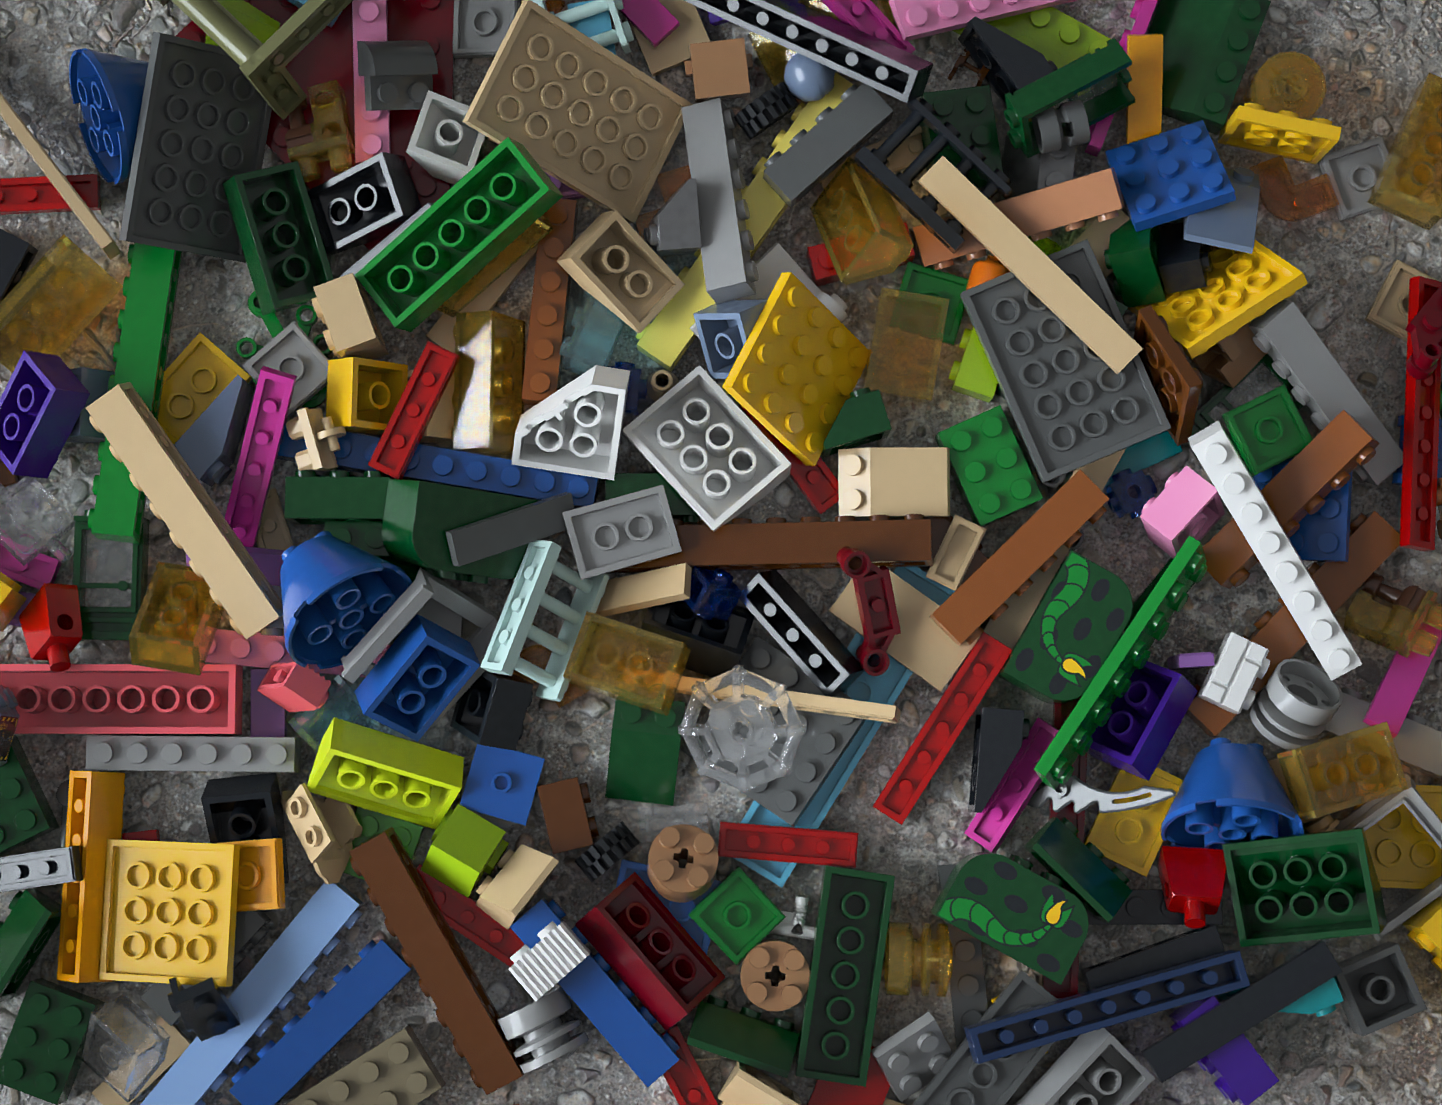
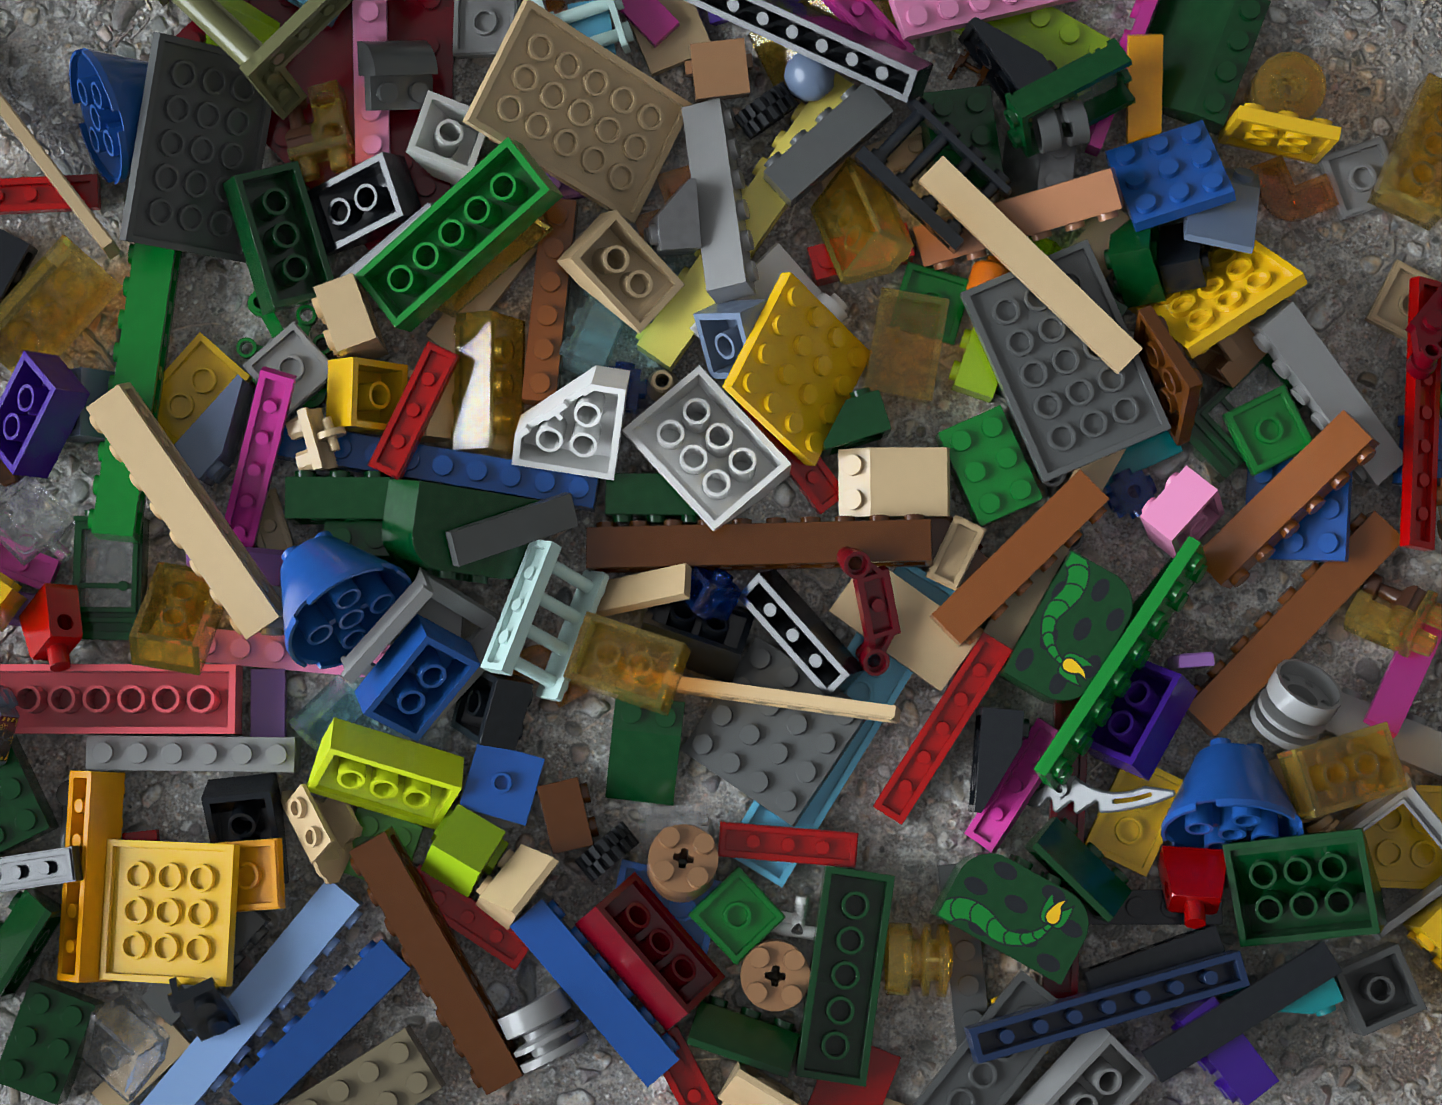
coral brick [257,662,331,713] -> none
white brick [508,921,591,1001] -> none
light grey plate [562,485,682,580] -> none
clear plate [678,665,806,794] -> none
light grey plate [871,1012,953,1102] -> none
white brick [1188,421,1362,681] -> none
white brick [1197,632,1270,714] -> none

